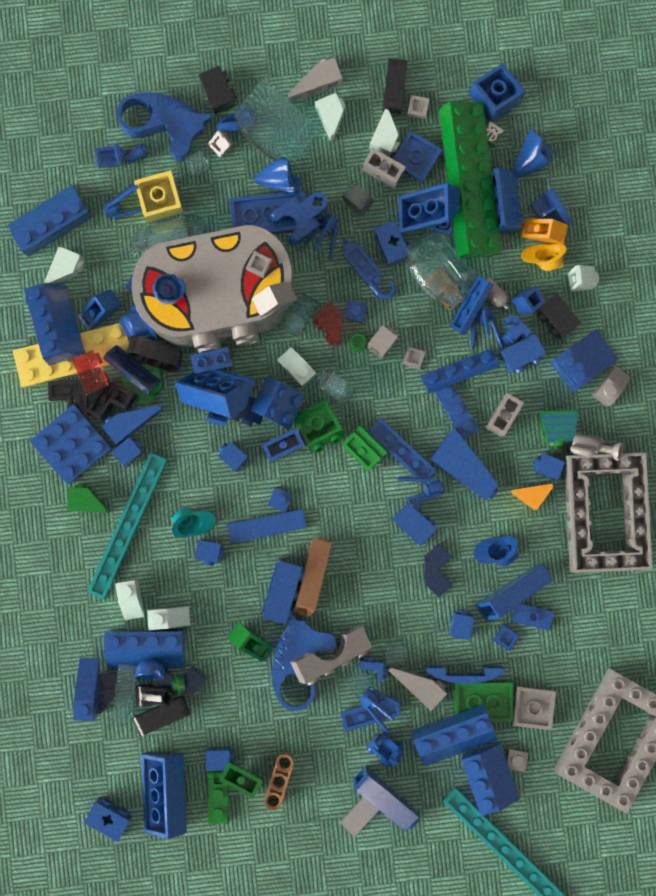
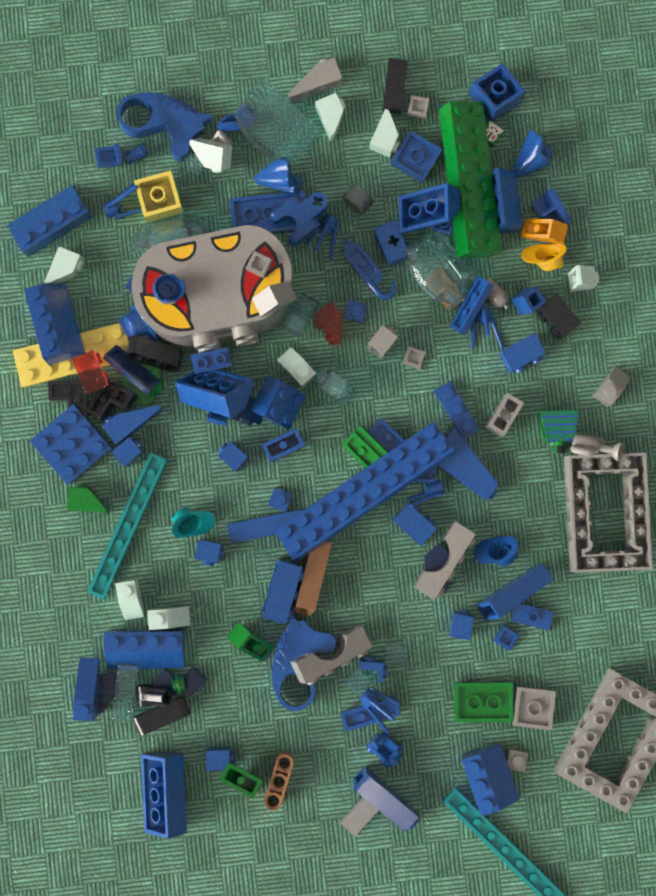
blue slope [78,289,122,331] -> none
blue brick [84,797,132,842] -> none
blue hair [134,659,166,682] -> none
black brick [199,65,237,115] -> none
green plate [208,771,228,824] -> none
green plate [294,399,345,453] -> none
green plate [349,333,368,352] -> none
light grey brick [362,148,406,189] -> none
light grey slope [388,665,447,711] -> none
blue slope [411,704,498,766] -> none
blue plate [421,349,500,394] -> none
blue slope [425,665,505,684] -> none
blue piece [501,315,531,346] -> none
light orange slope [511,484,553,510] -> none
blue brick [533,453,565,480] -> none
blue slope [550,329,618,393] -> none
none -> light aqua slope [190,138,232,173]
none -> blue plate [274,422,456,563]
none -> light grey arch [413,521,476,600]

